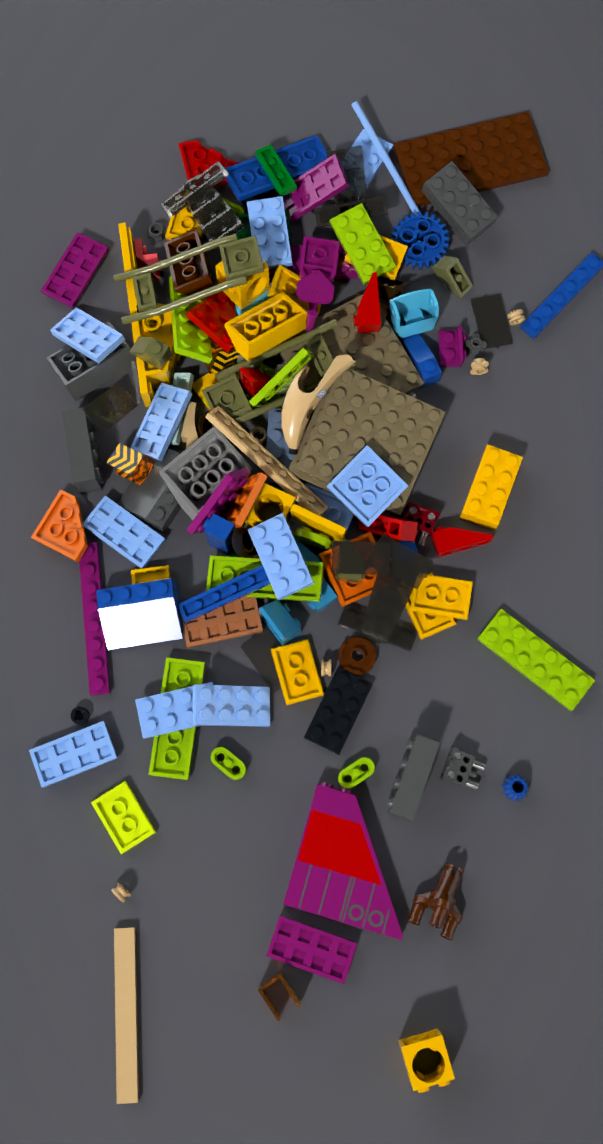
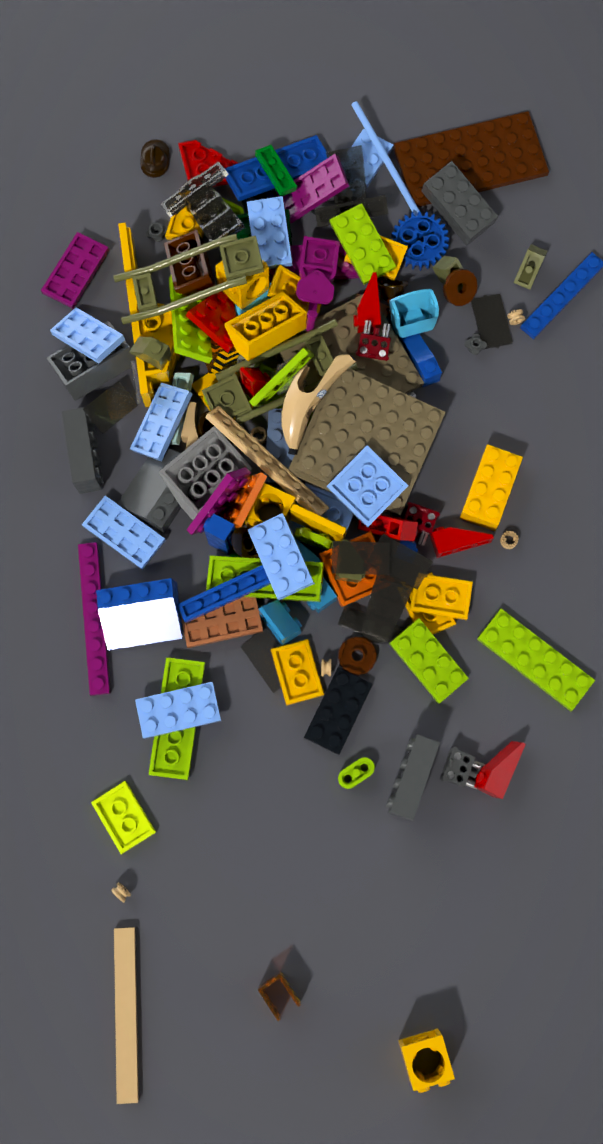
light blue plate [29,721,118,788] -> none
orange plate [31,489,88,563] -> none
black bush [71,707,89,725] -> none
piece [107,443,154,486] -> none
yellow plate [131,565,171,584] -> none
coral slope [134,239,164,279] -> none
light blue plate [193,684,270,727] -> none
lime plate [211,747,246,780] -> none
magenta plate [266,915,357,984] -> none
slope [283,782,403,940] -> none
reddish brown wheel [407,863,464,941] -> none
magenta bracket [438,326,466,367] -> none
tan plate [470,358,489,375] -> none
blue piece [502,774,529,801] -> none
none -> dark brown piece [140,140,169,178]
none -> dark red piece [355,320,391,361]
none -> lime plate [389,618,469,704]
none -> reddish brown tile [443,269,478,306]
none -> red slope [474,741,526,799]
none -> tan bush [500,531,519,549]
none -> olive slope [514,244,548,290]

